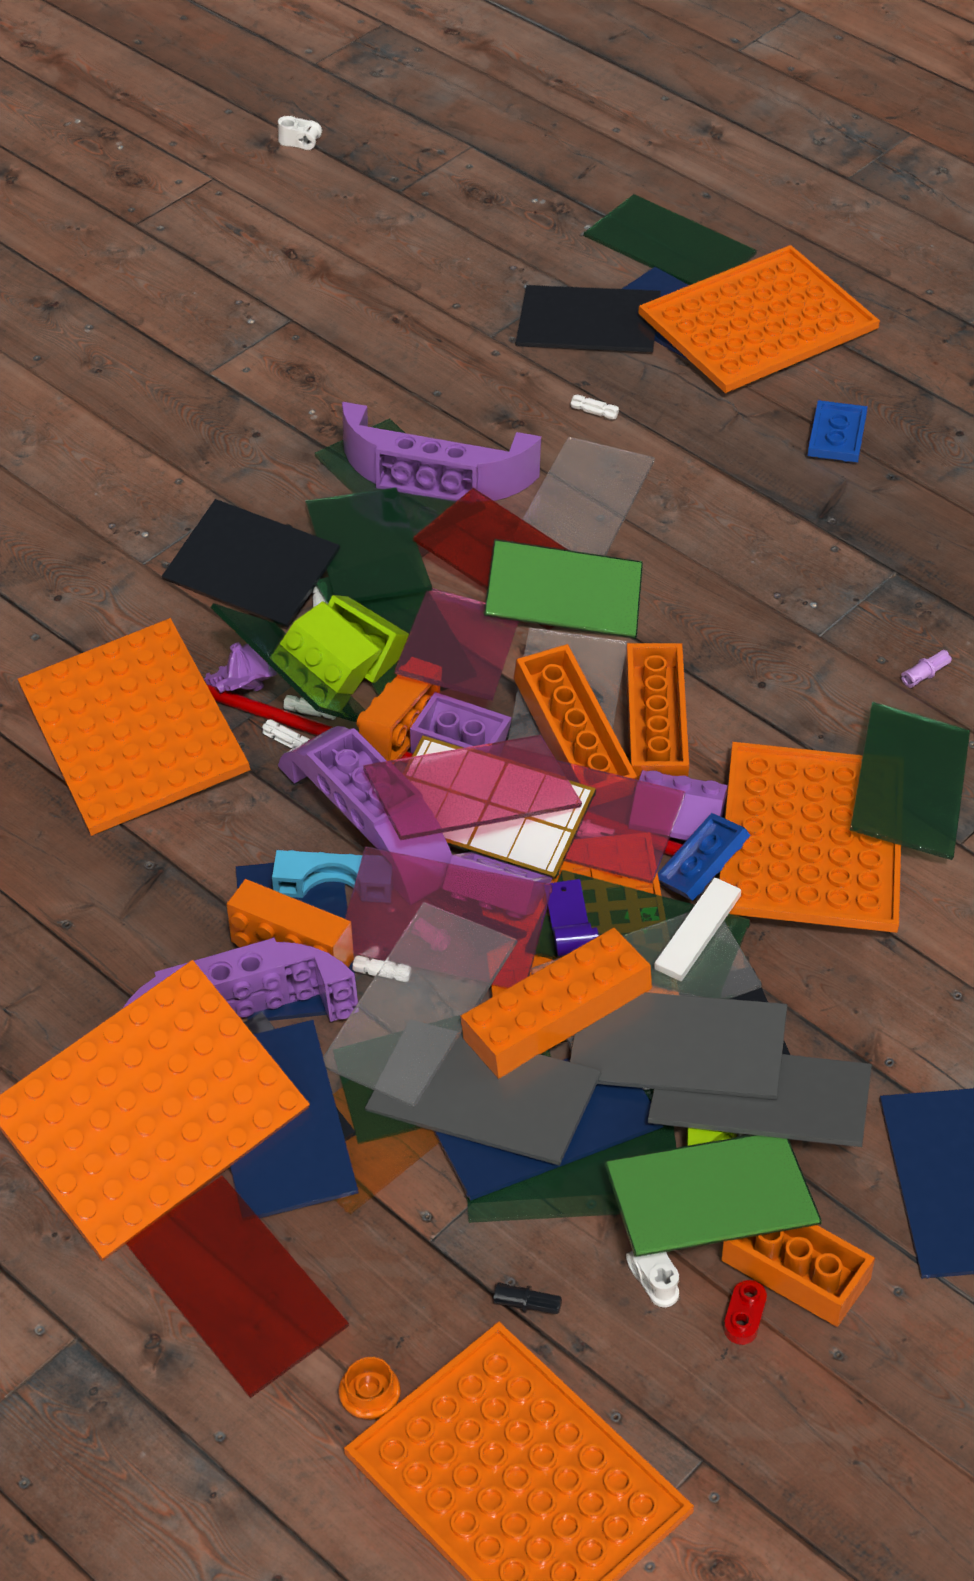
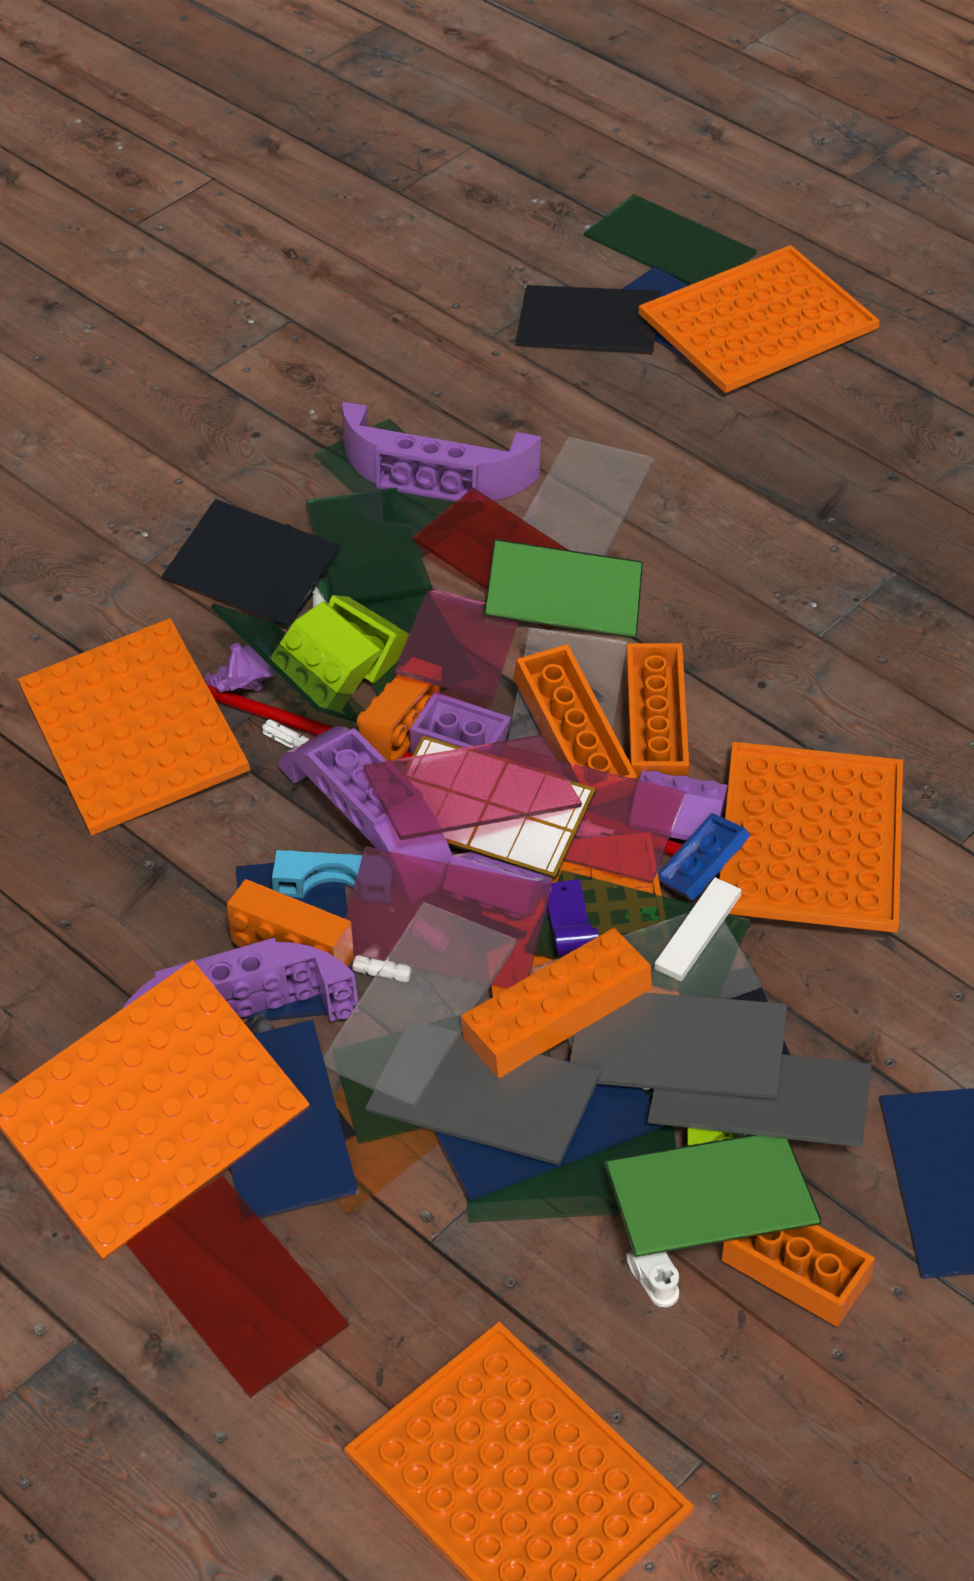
white piece [278,116,322,150] -> none
white axle [283,695,338,720] -> none
orange piece [338,1357,401,1420] -> none
black axle [493,1282,562,1314] -> none
white axle [571,395,619,420] -> none
red plate [724,1280,767,1345] -> none
blue plate [808,400,868,462] -> none
clear green piece [849,702,970,860] -> none
lavender axle [901,650,952,688] -> none

